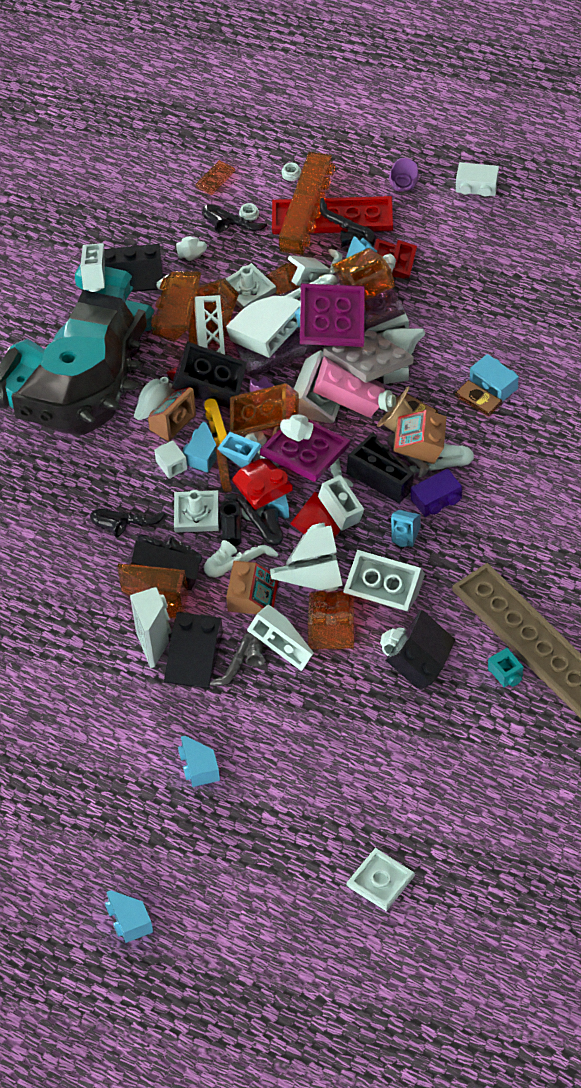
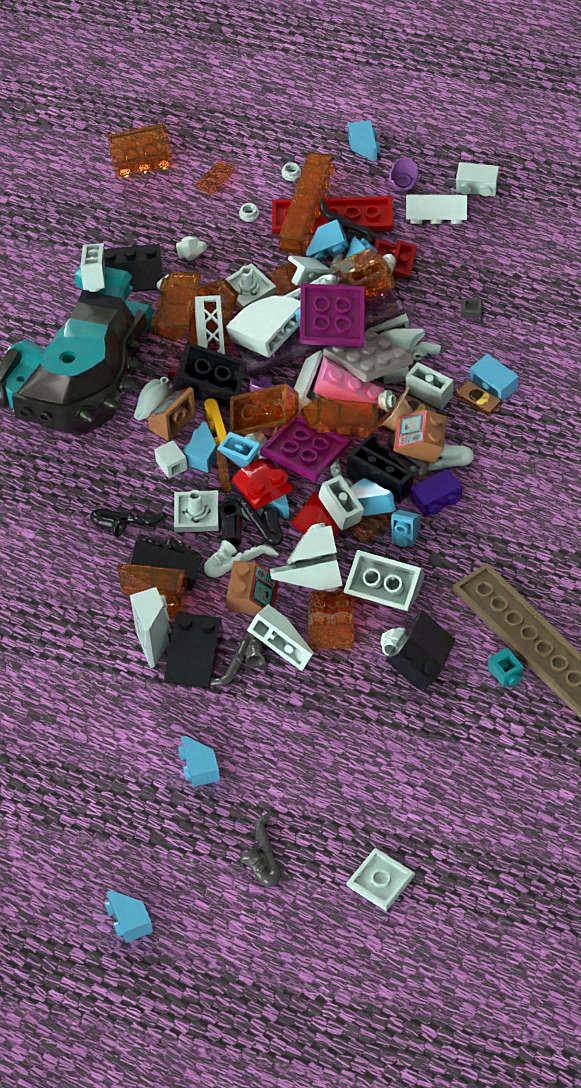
black piece [202,204,267,233] -> none
light aqua rock [280,414,313,441] -> none
none -> clear orange slope [107,123,173,178]
none -> dark grey piece [240,812,280,887]
none -> clear orange slope [301,397,378,436]
none -> medium azure slope [306,219,349,262]
none -> medium azure slope [347,120,380,161]
none -> clear orange tile [348,512,392,544]
none -> medium azure slope [350,478,396,516]
none -> light aqua slope [406,194,467,224]
none -> light aqua brick [406,362,453,410]
none -> light aqua arm [411,342,441,361]
none -> dark grey tile [461,298,483,318]

